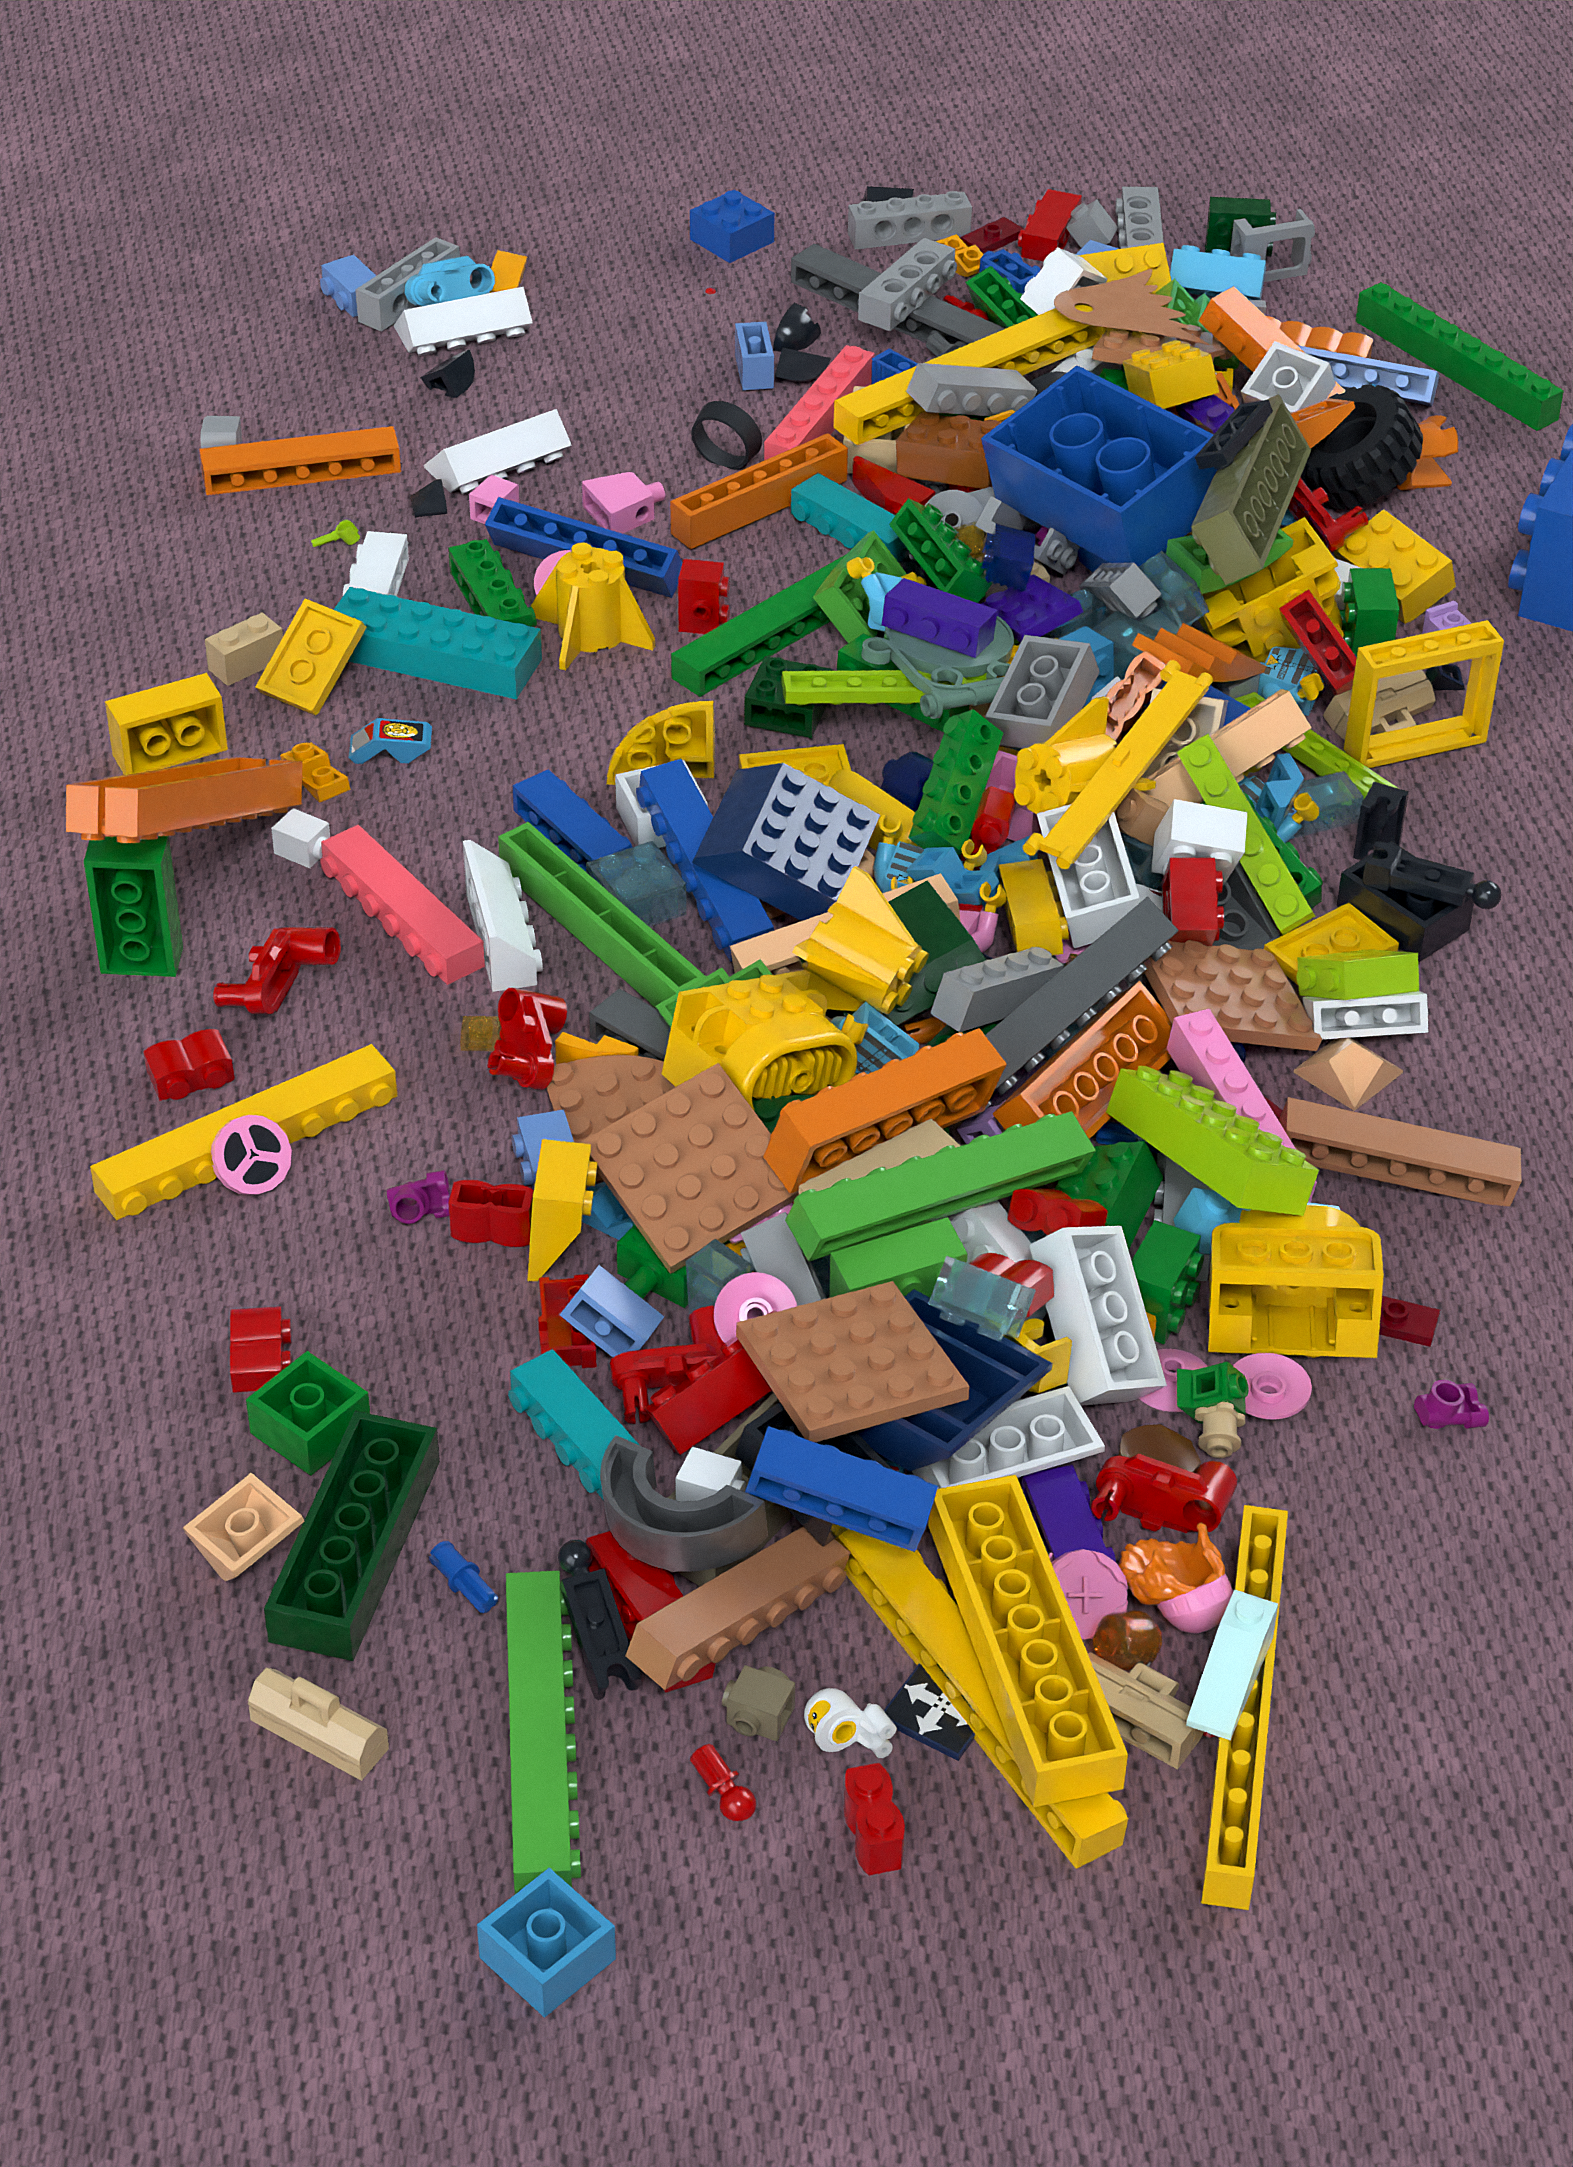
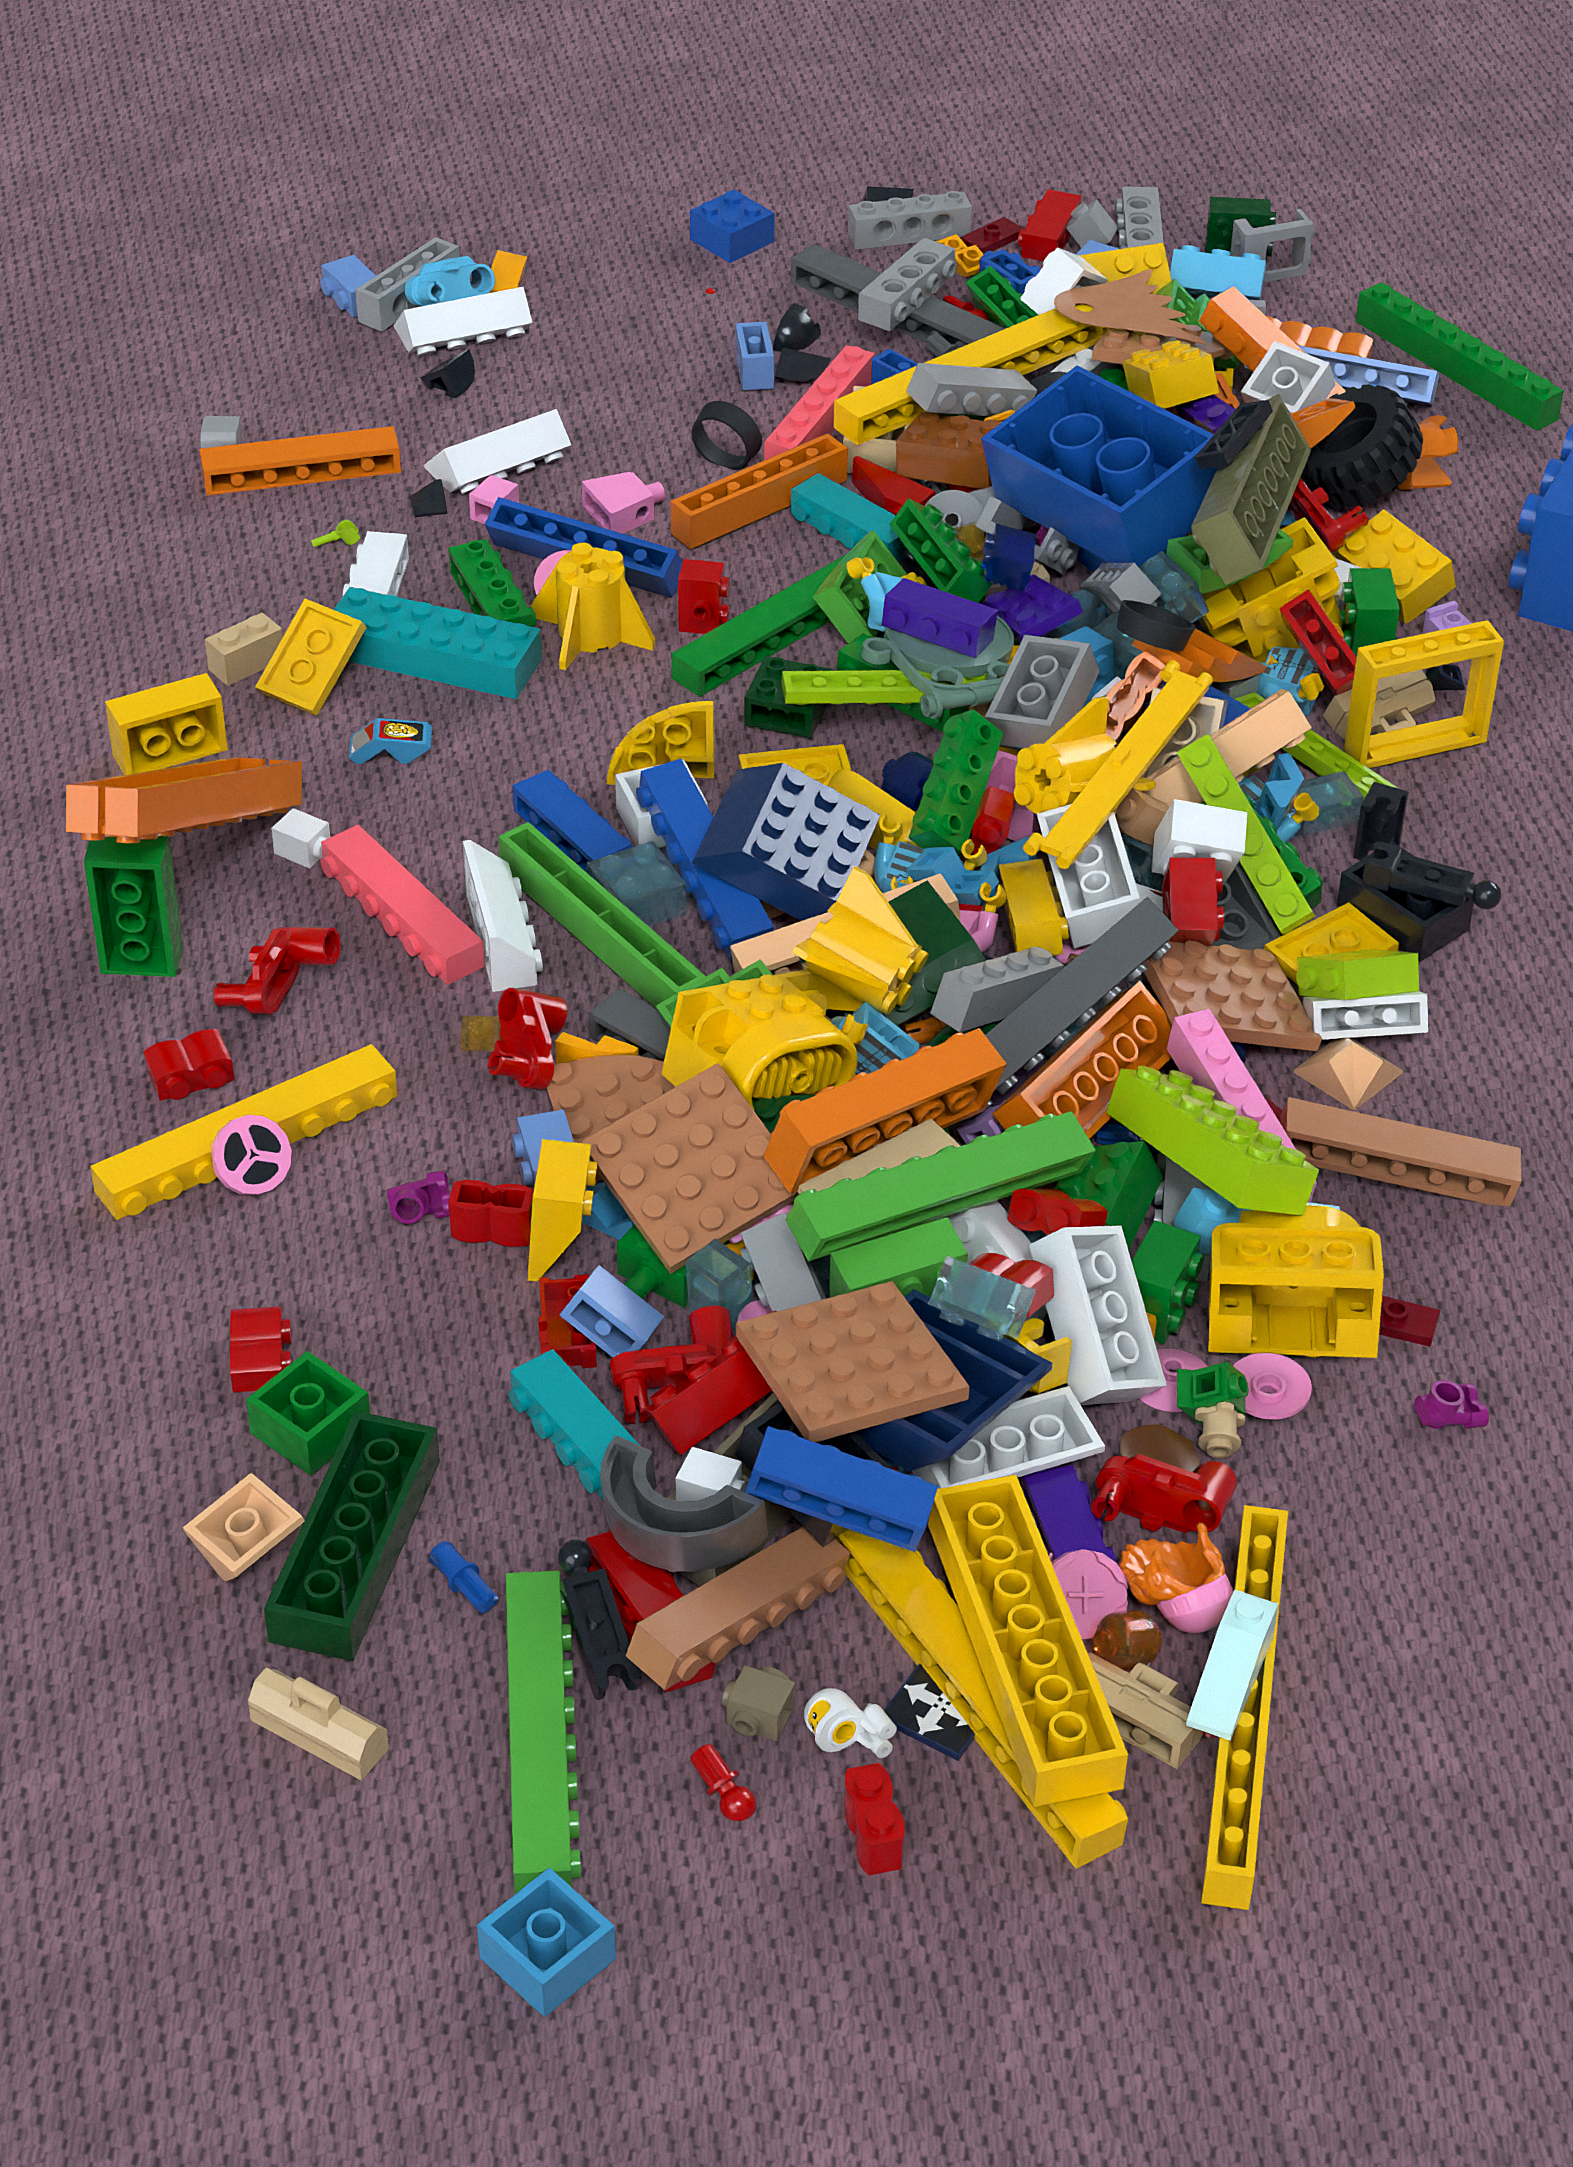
light orange slope [280,742,351,803] -> none
bright pink dish [714,1272,797,1343] -> none
none -> black tyre [1116,600,1196,651]

